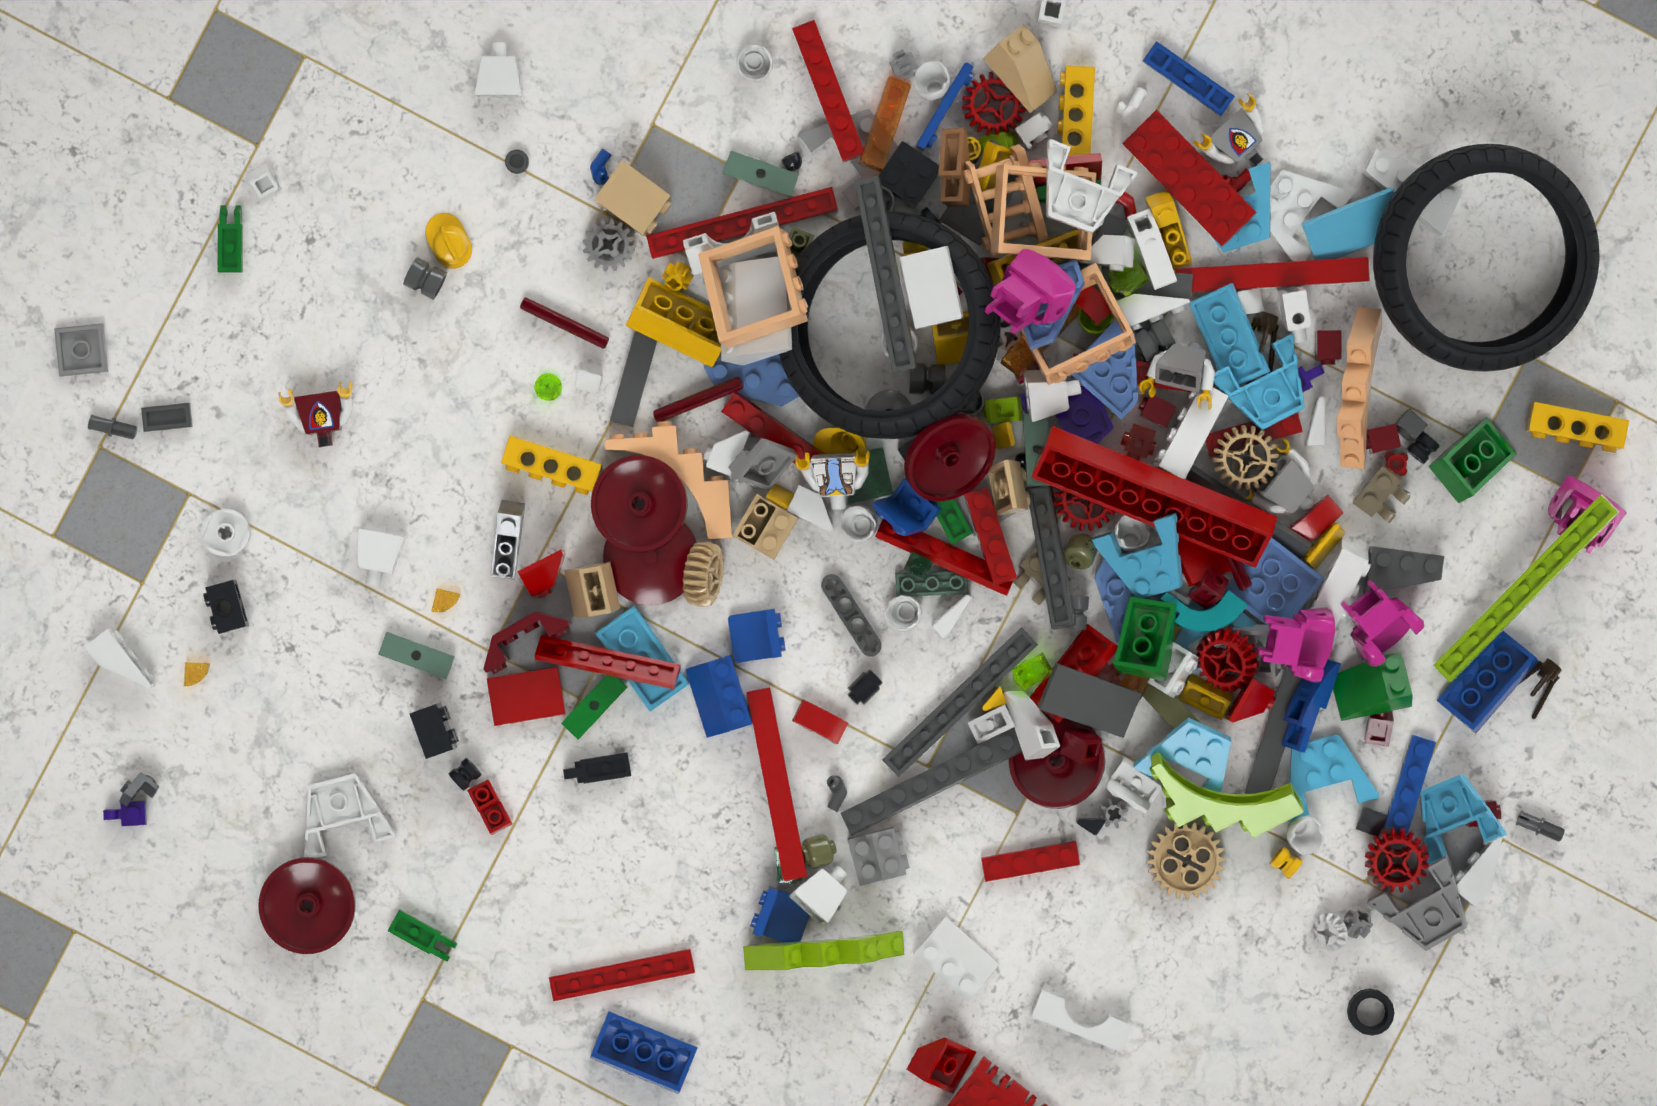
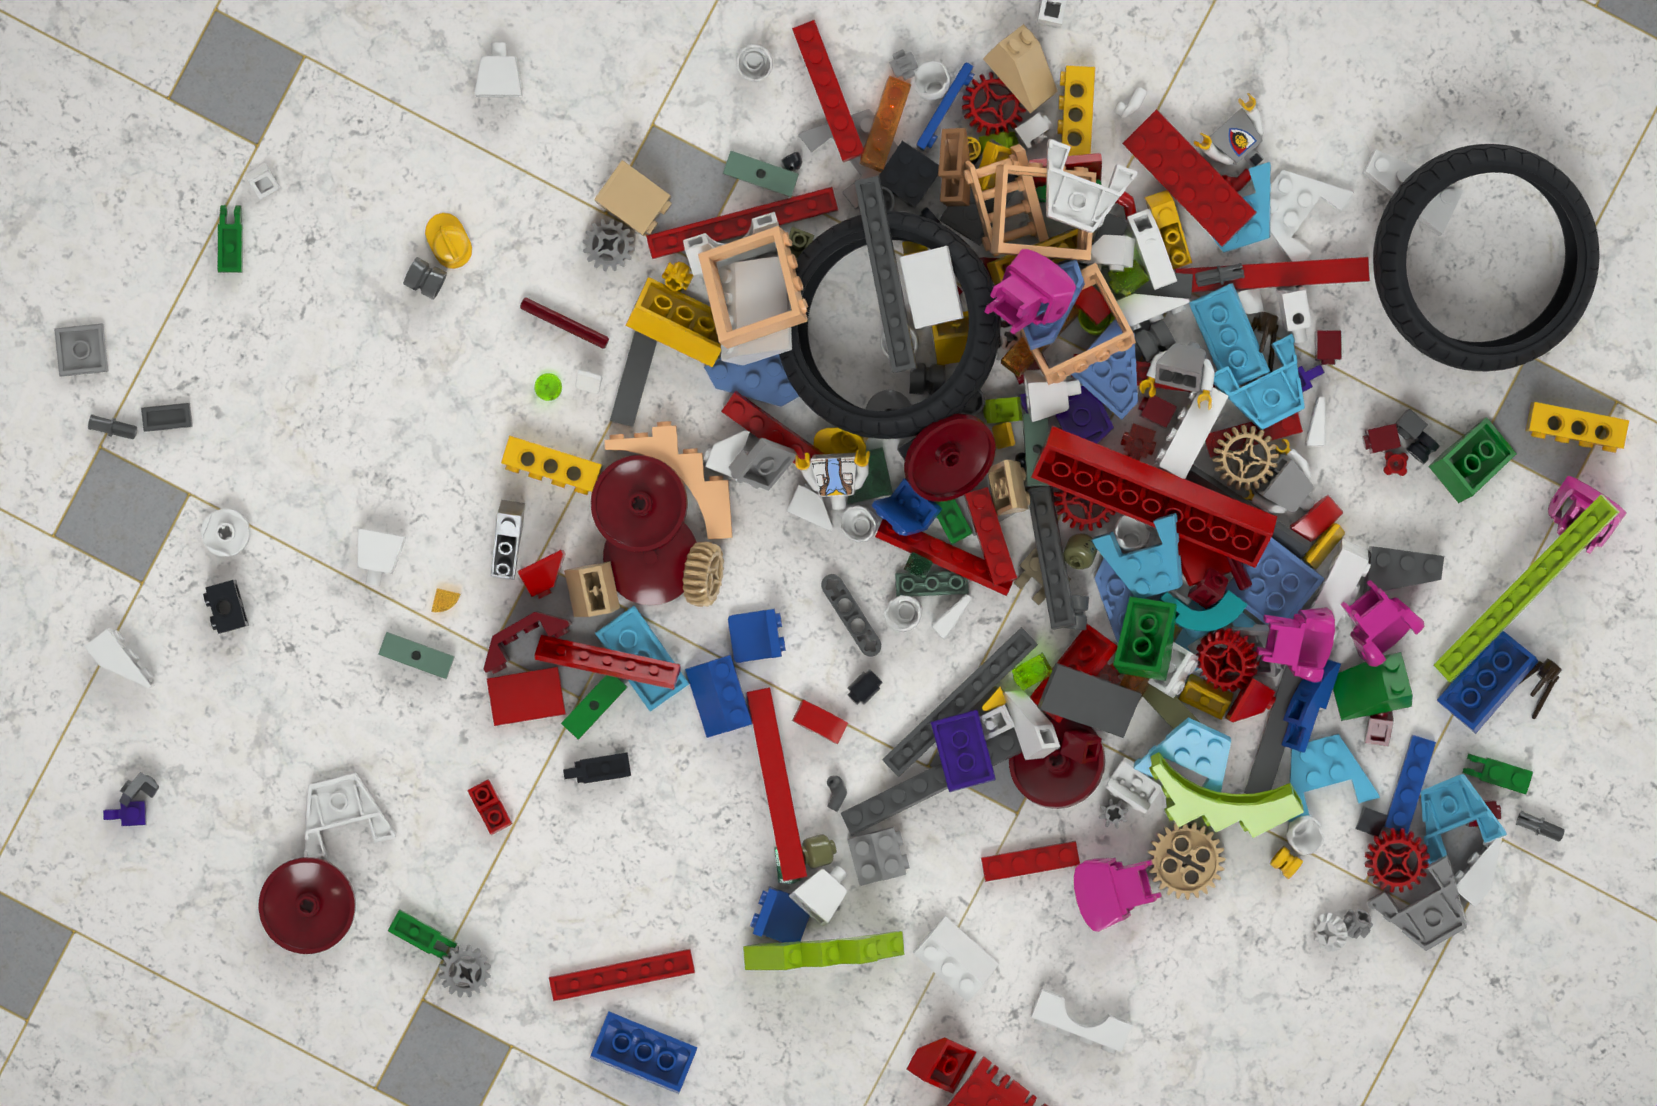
clear yellow tile [184,662,210,686] -> none
torso [278,381,353,448] -> none
black brick [409,702,459,759] -> none
black wheel [448,757,482,791] -> none
dark grey tile [505,149,529,174] -> none
blue arm [590,148,612,185] -> none
dark red axle [653,377,744,422] -> none
tan slope [732,494,798,560] -> none
yellow slope [766,484,794,510] -> none
black slope [1075,818,1106,835] -> none
blue plate [1142,41,1235,117] -> none
medium azure tile [1301,187,1394,260] -> none
light nougat arch [1337,307,1382,469] -> none
black tyre [1347,988,1395,1036] -> none
dark tan plate [1353,464,1411,523] -> none
none -> light grey gear [438,945,491,998]
none -> dark purple tile [931,710,996,792]
none -> dark pink piece [1074,858,1162,932]
none -> dark grey axle [1195,263,1244,287]
none -> green hinge [1462,753,1533,795]

